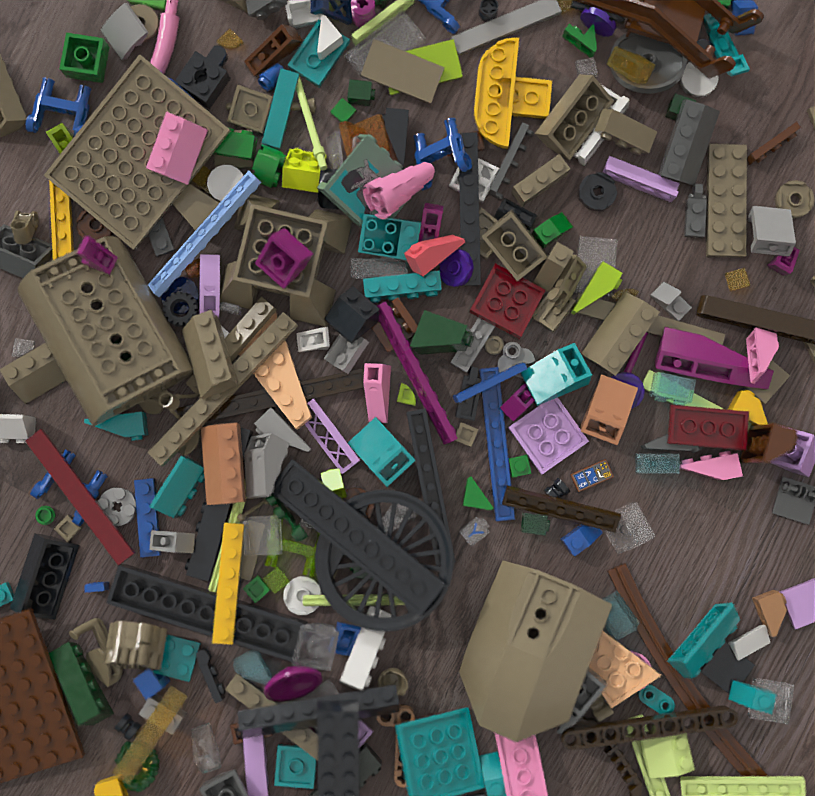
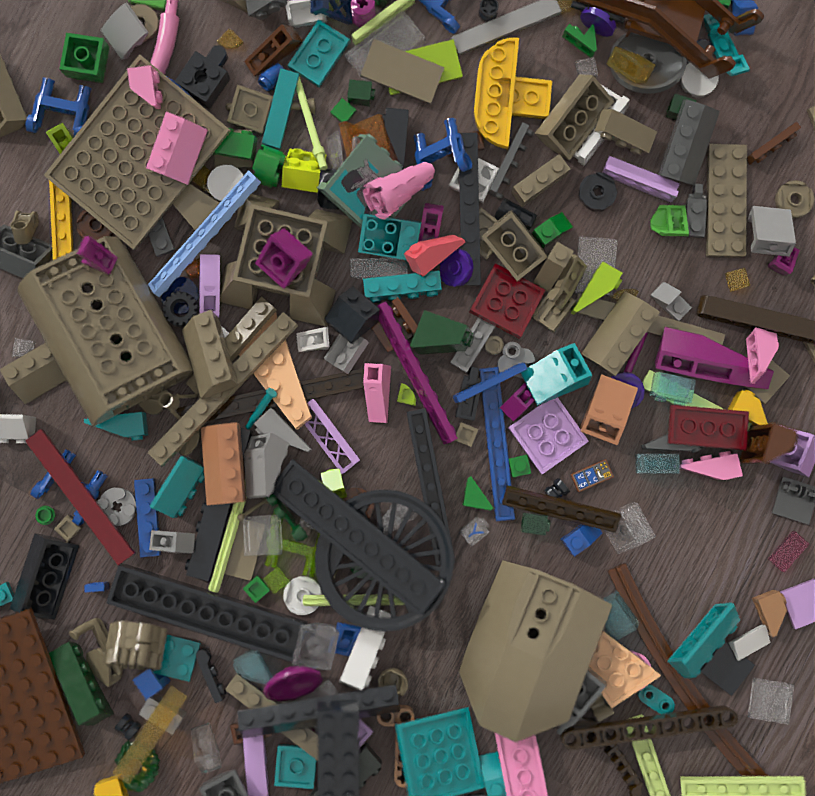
yellow plate [212,523,244,644] -> none
clear tile [220,302,243,316] -> none
white slope [317,15,343,60] -> none
teal slope [348,417,416,487] -> none
yellowish green slope [640,734,695,778] -> none
teal slope [728,680,776,714] -> none
none -> bright pink slope [127,65,163,109]
none -> teal piece [245,388,277,430]
none -> bright green slope [650,205,689,236]
none -> clear pink tile [768,531,809,573]

